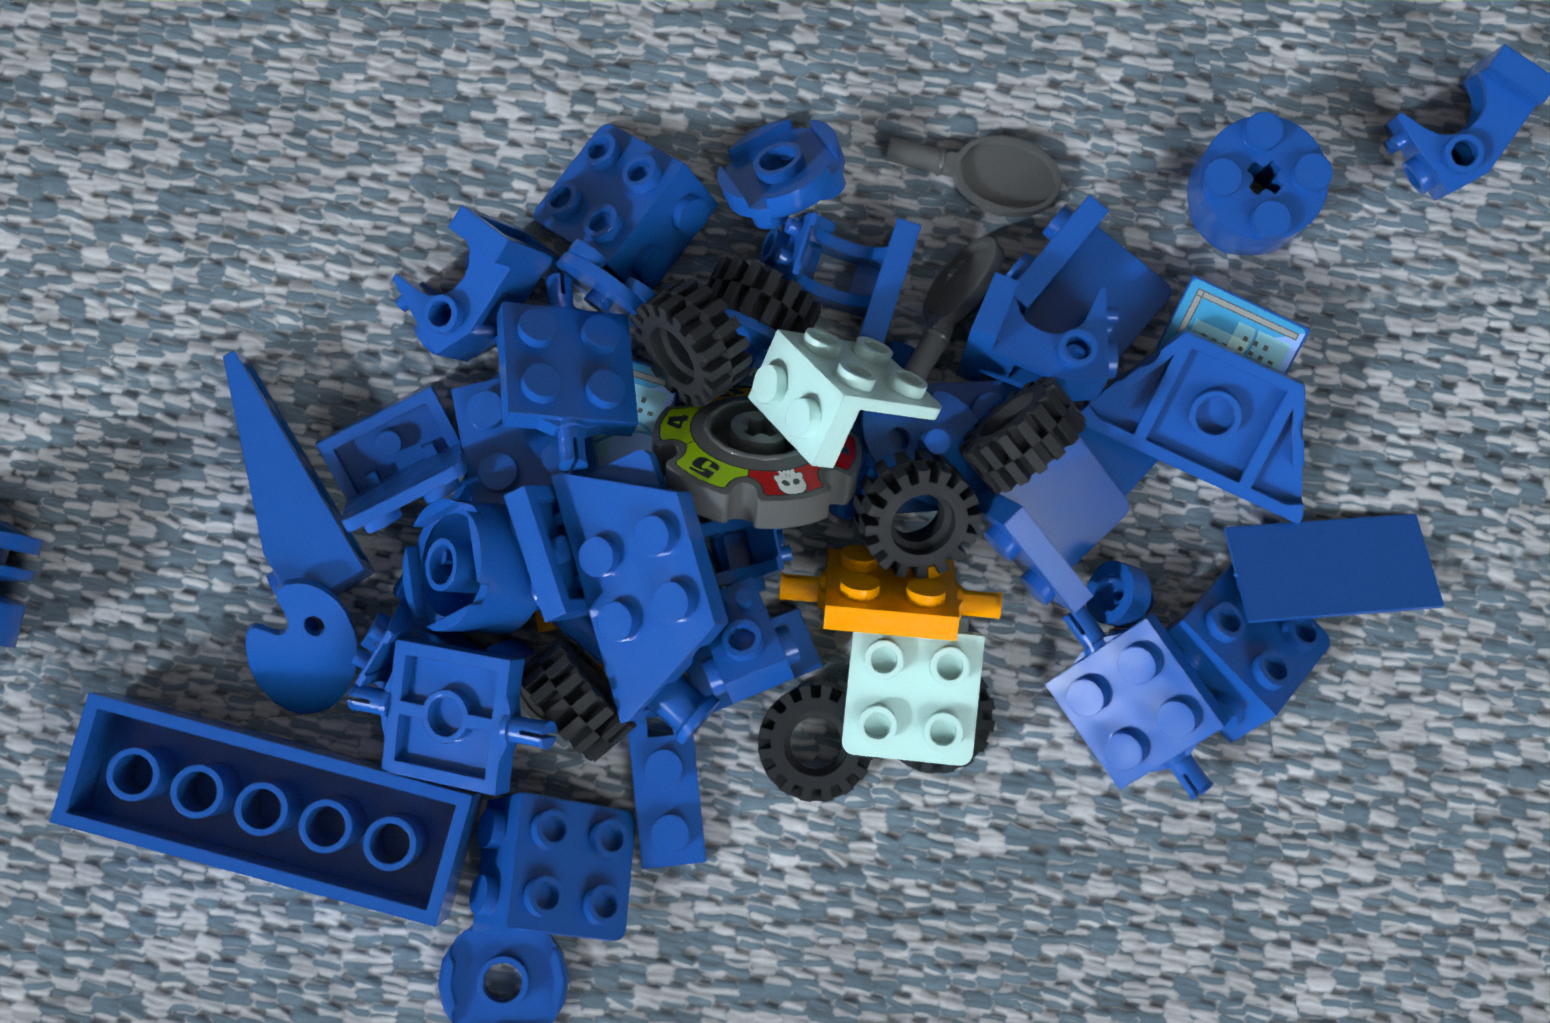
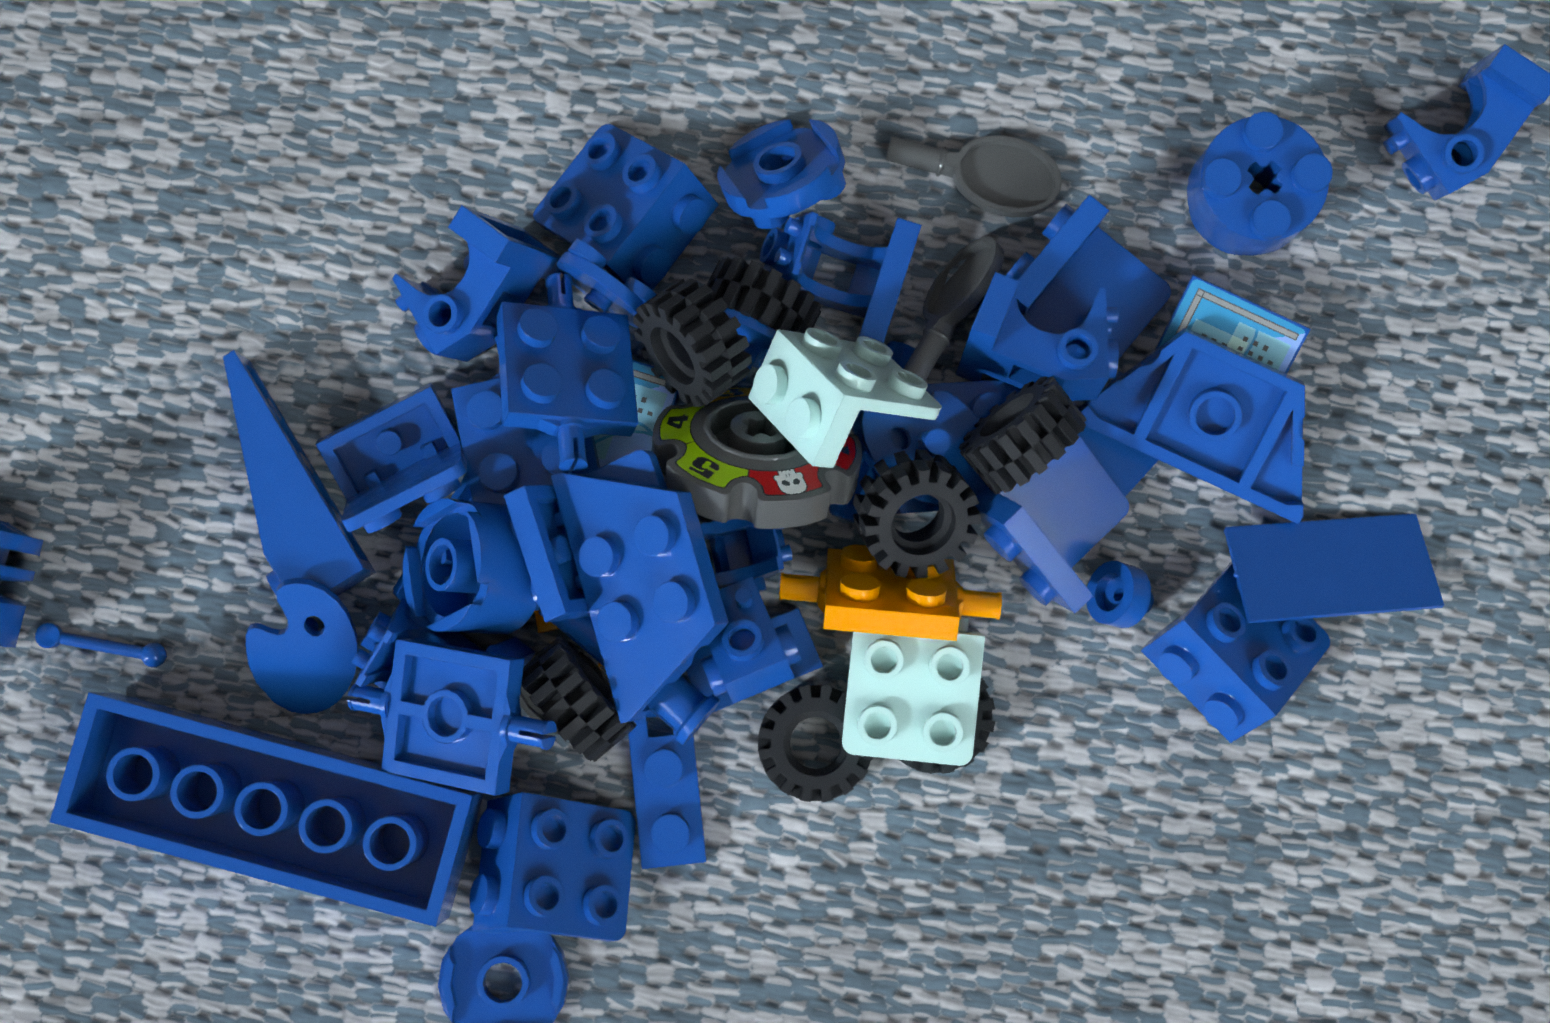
plate [1045,604,1230,800] -> none
none -> blue hinge [35,623,167,668]

